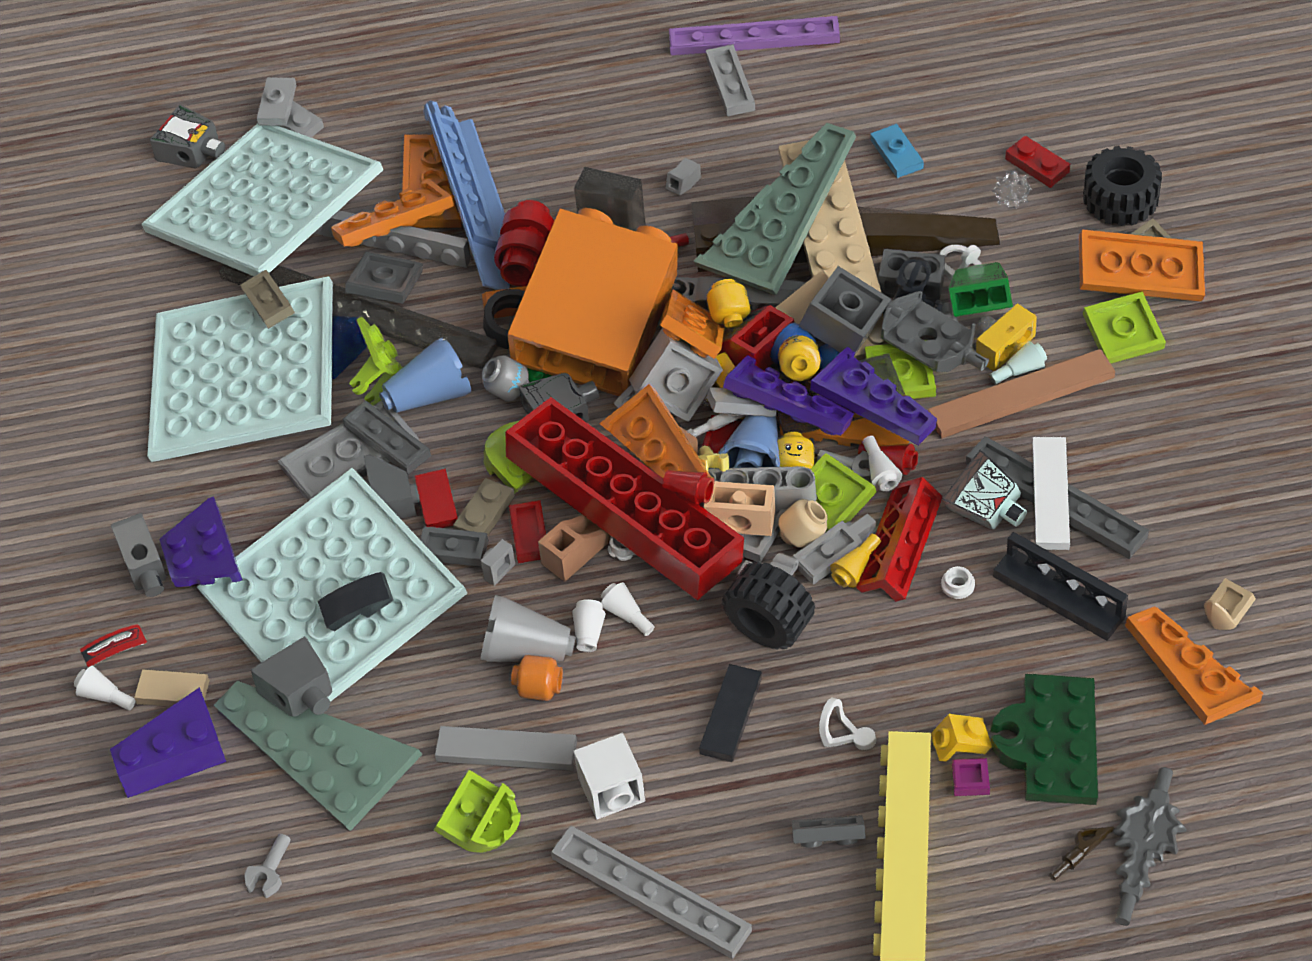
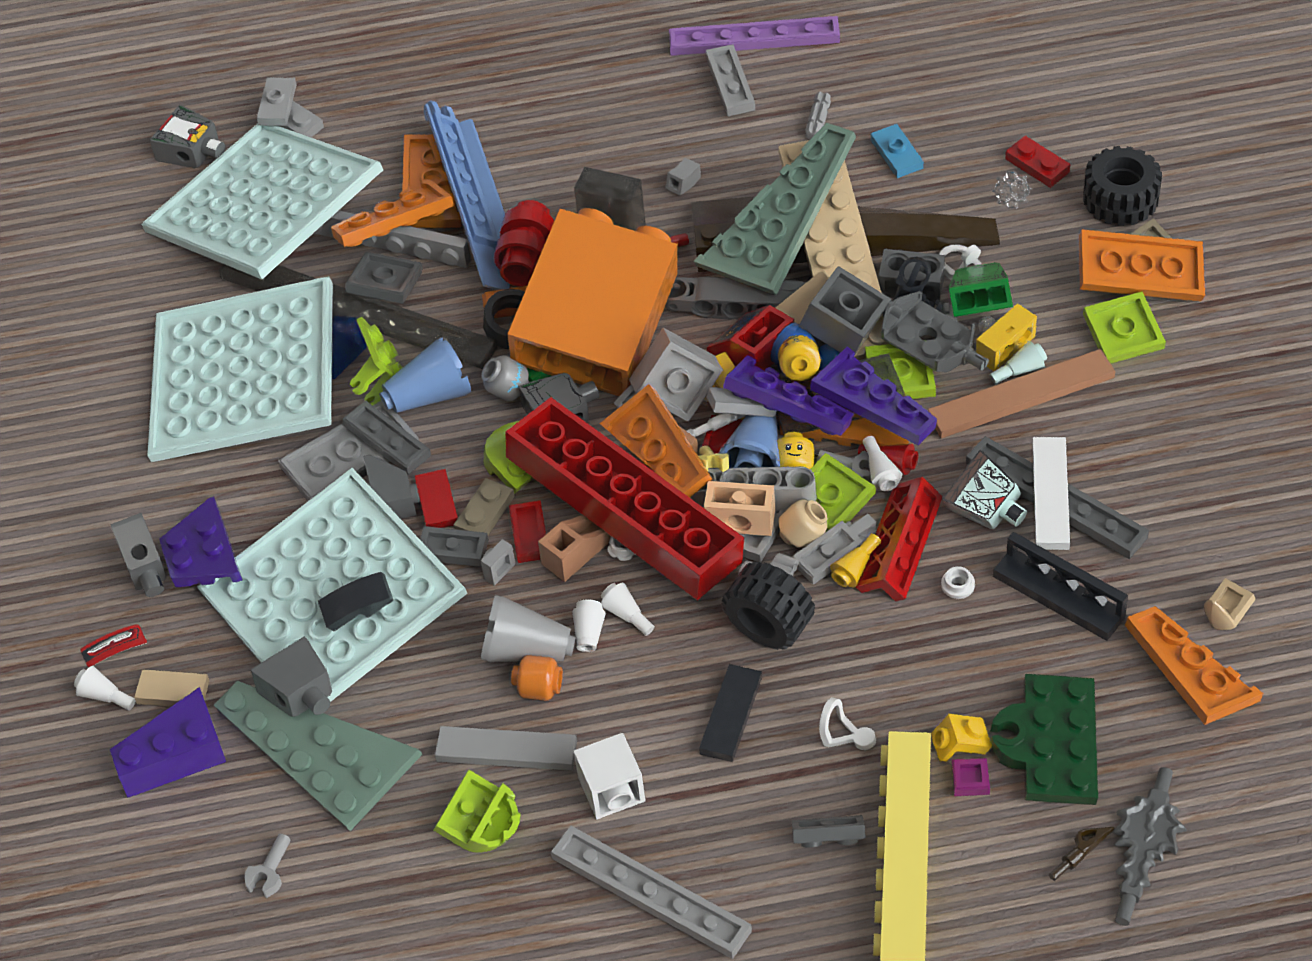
dark tan plate [240,270,295,329] -> none
orange plate [660,290,725,359] -> none
red cone [662,470,714,505] -> none
yellow head [707,279,750,328] -> none
none -> light grey axle [805,92,831,140]

